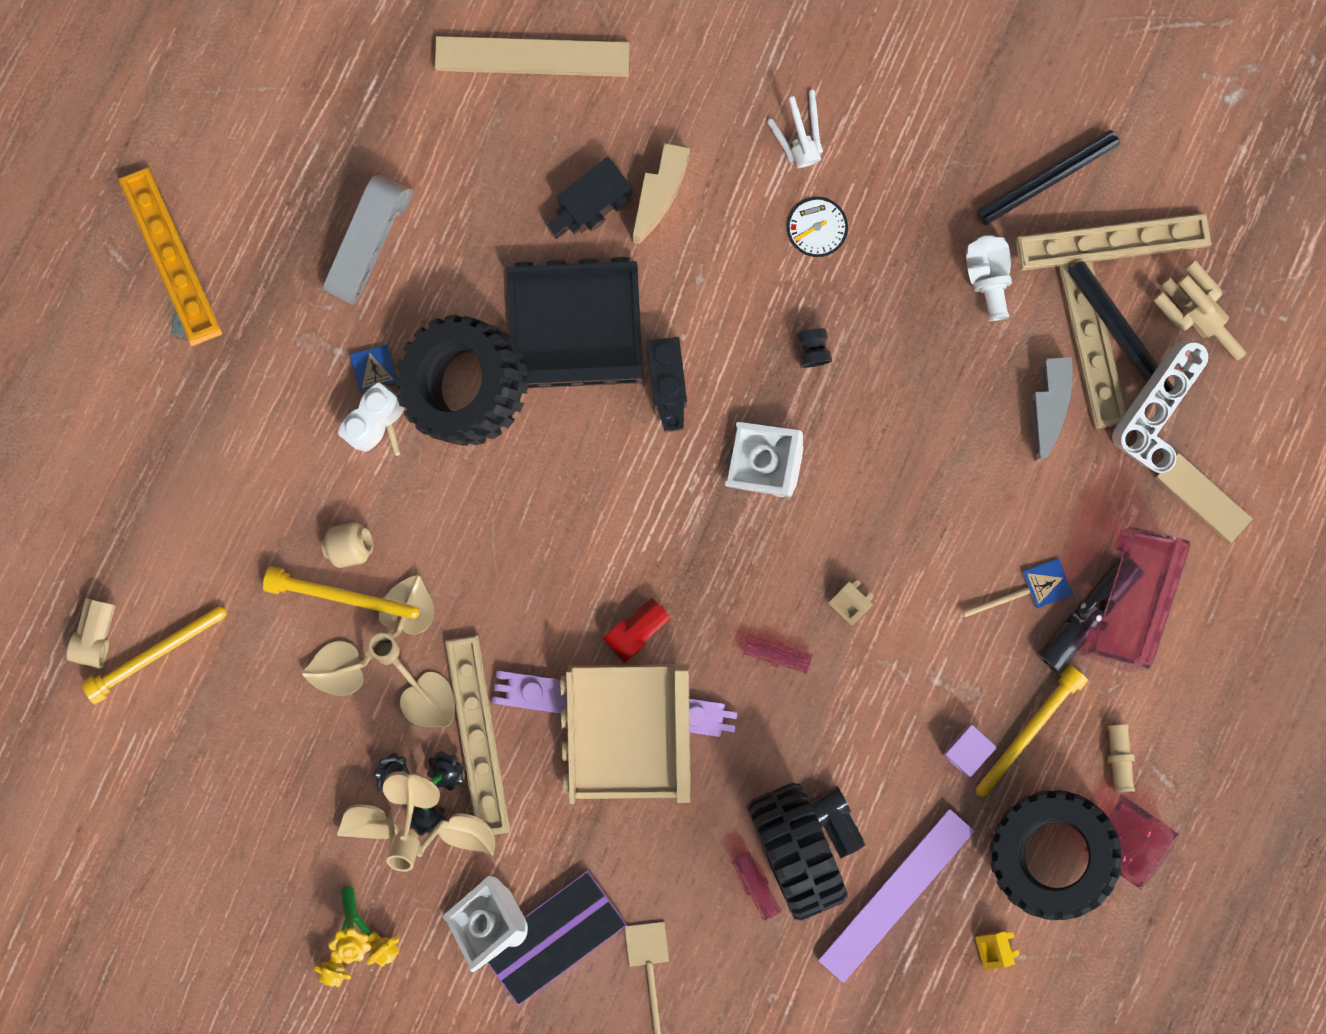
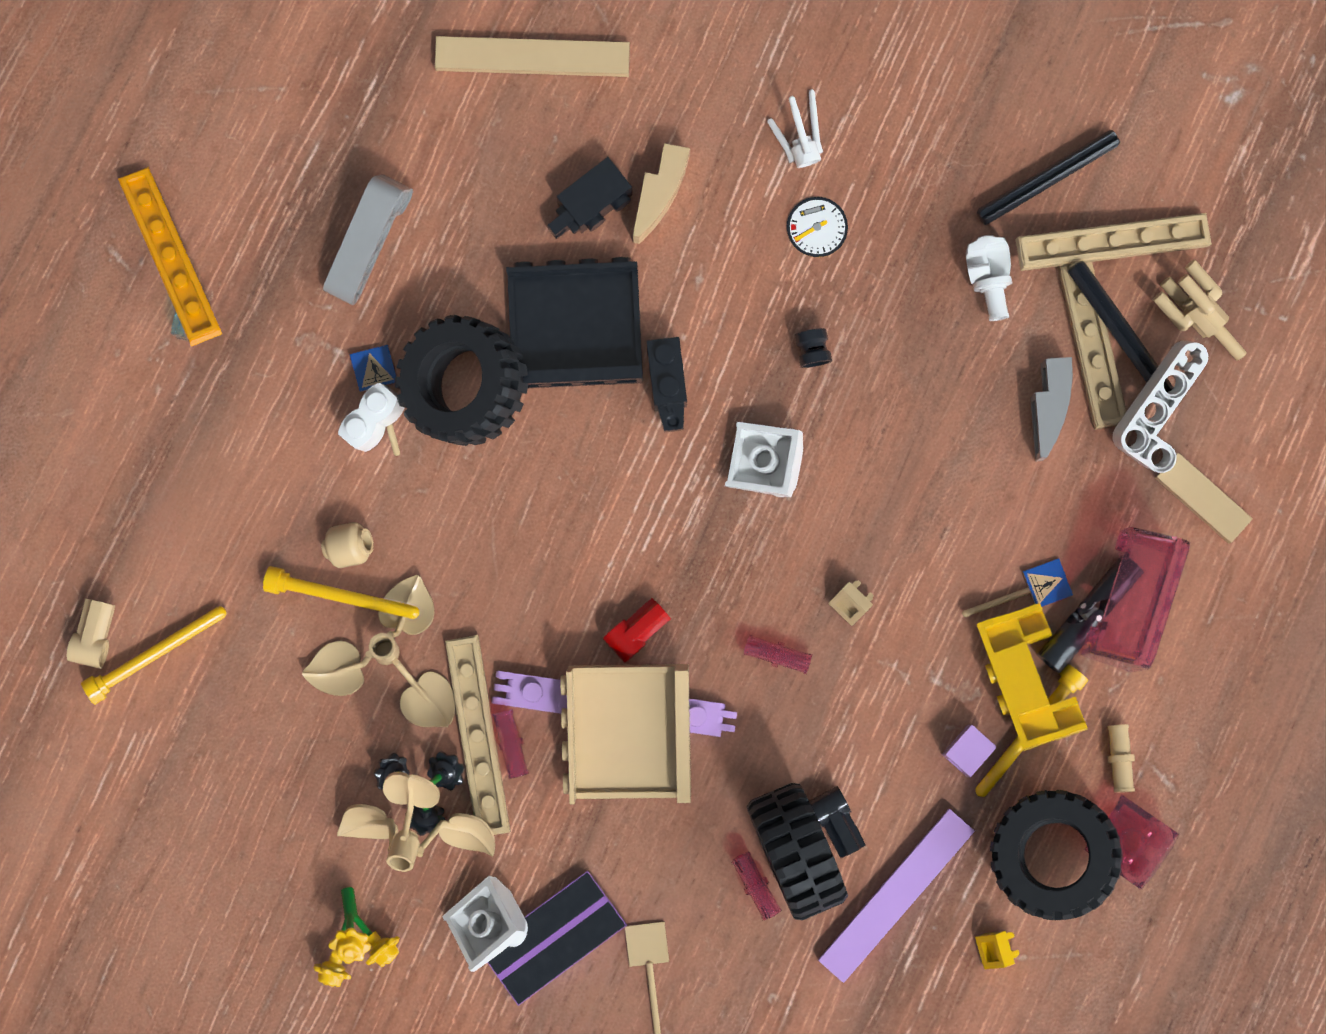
none -> clear pink pin [492,709,529,779]
none -> yellow bracket [977,603,1088,751]

